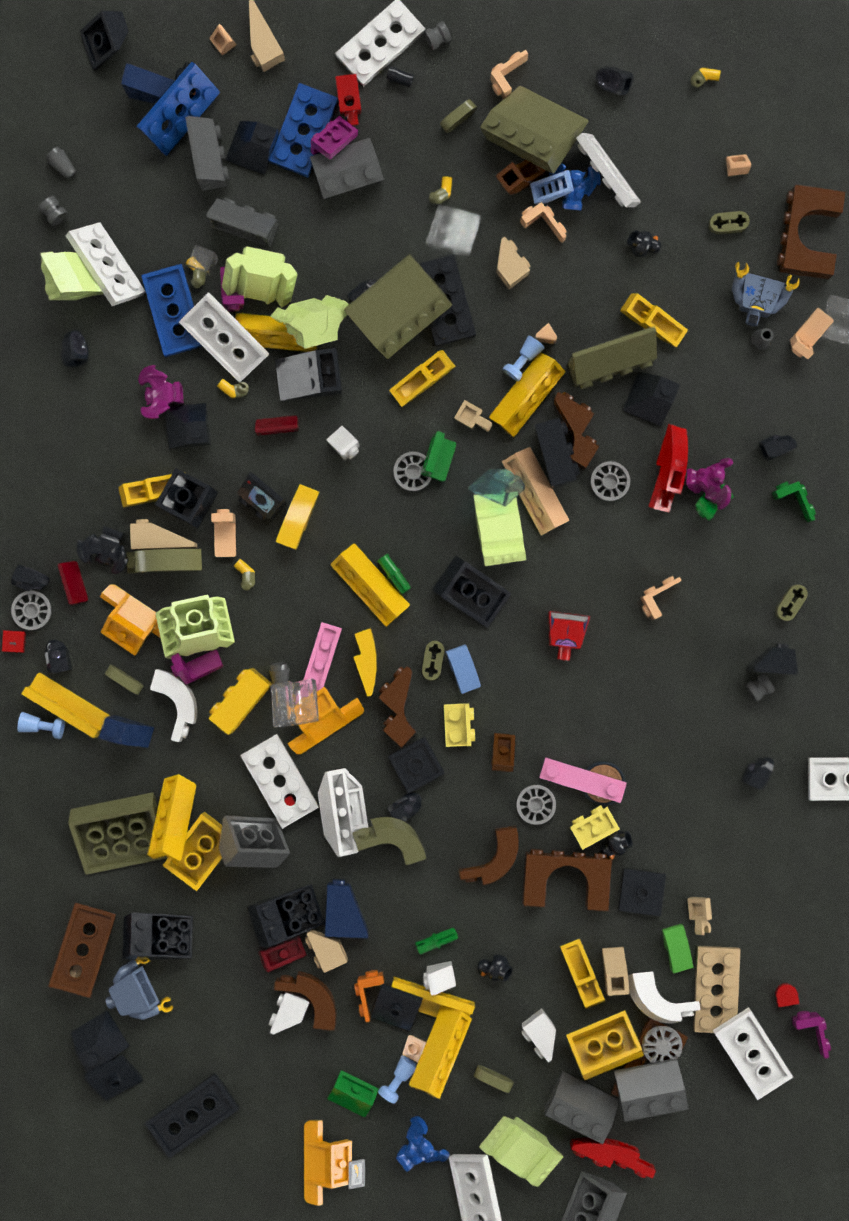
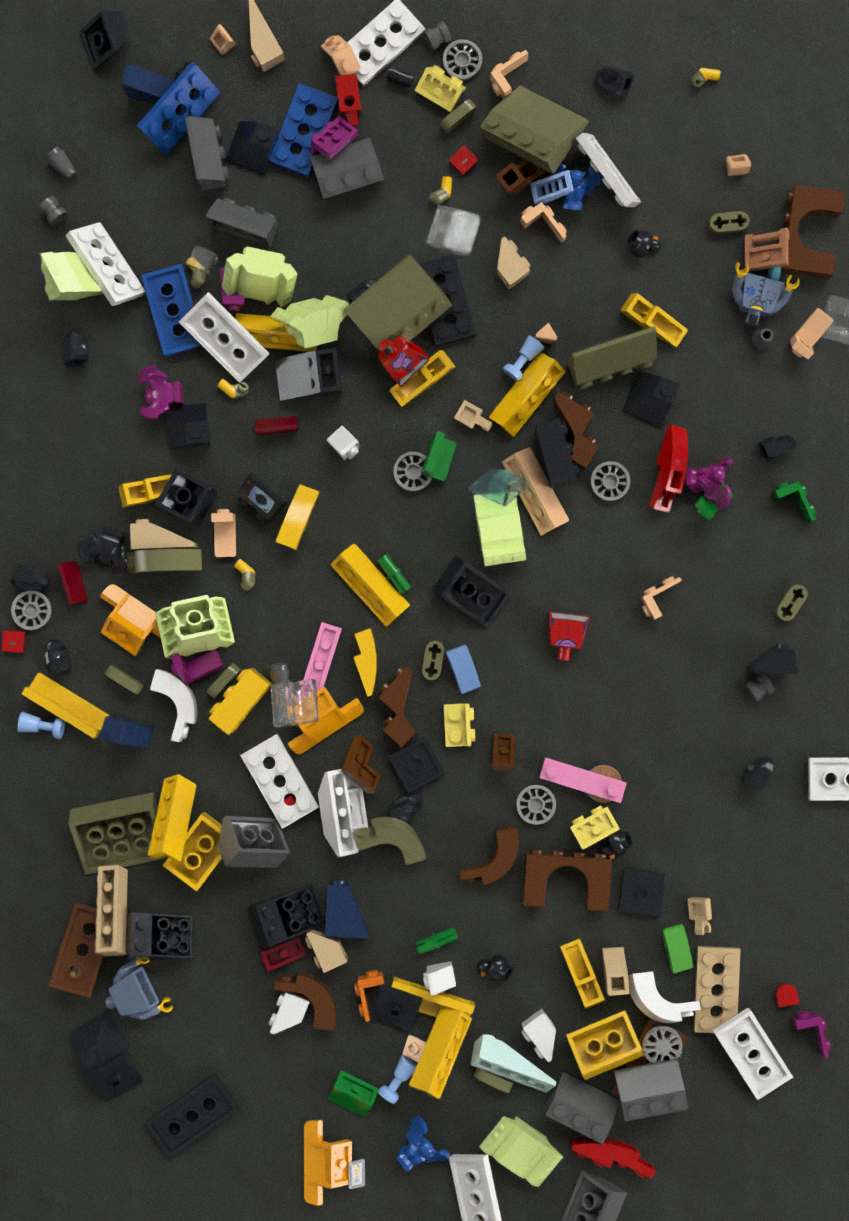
none -> tan brick [95,865,128,956]
none -> olive beam [206,663,241,699]
none -> light nougat bracket [321,35,361,76]
none -> reddish brown plate [341,735,381,794]
none -> red torso [378,336,430,387]
none -> light yellow bracket [415,65,466,112]
none -> light grey wheel [443,39,482,80]
none -> red tile [449,145,478,176]
none -> light aqua slope [471,1034,556,1093]
none -> nougat plate [745,228,790,272]
none -> medium azure tile [767,267,781,281]

